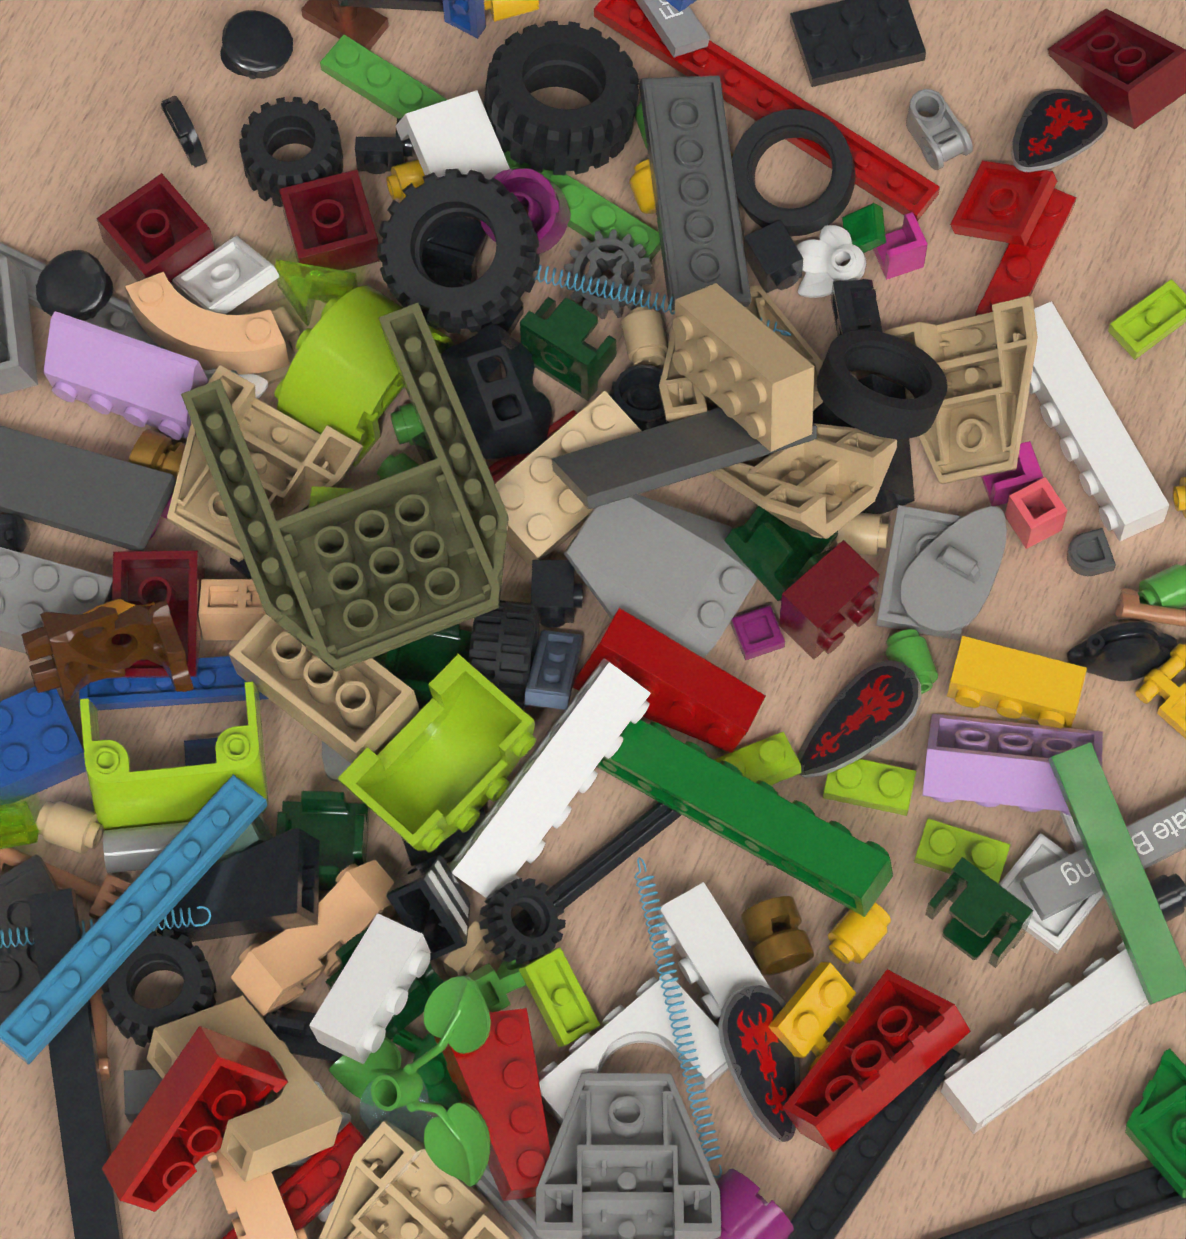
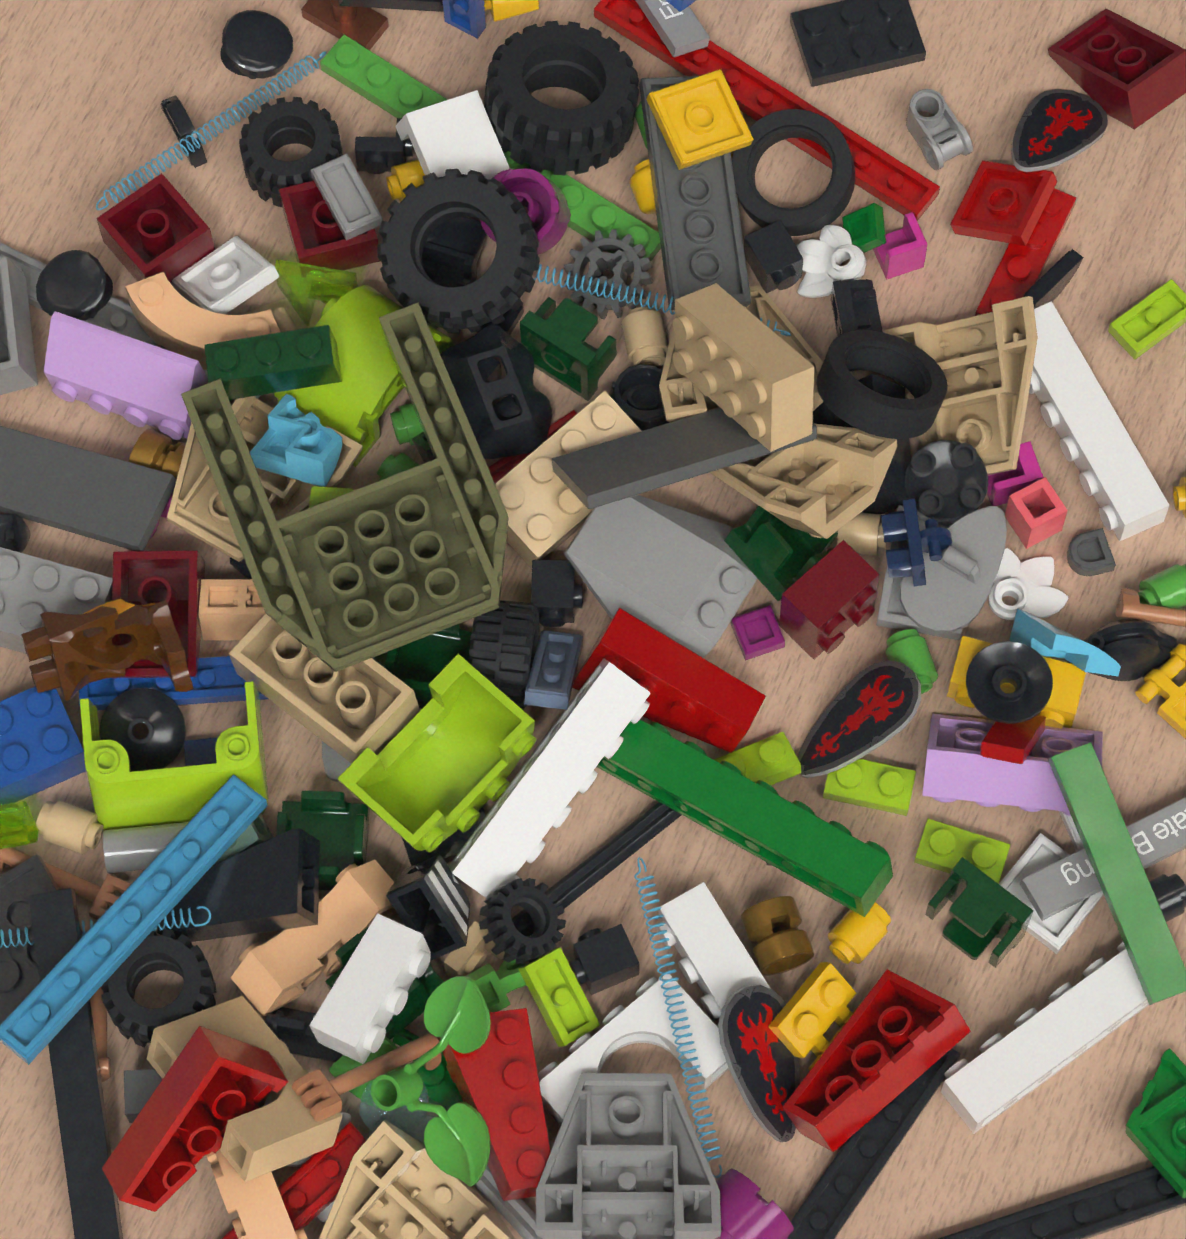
none -> medium azure piece [96,51,326,210]
none -> black dish [100,688,186,772]
none -> dark green brick [205,325,342,400]
none -> medium azure slope [250,394,343,487]
none -> nougat hinge [292,1033,442,1122]
none -> light grey tile [311,154,383,241]
none -> black brick [569,924,639,995]
none -> yellow tile [646,69,754,170]
none -> dark blue hips [881,499,952,586]
none -> black dish [905,440,988,522]
none -> black dish [966,641,1053,724]
none -> red tile [980,715,1046,764]
none -> white plate [988,548,1068,620]
none -> medium azure slope [1009,609,1121,676]
none -> black tile [1023,249,1084,309]

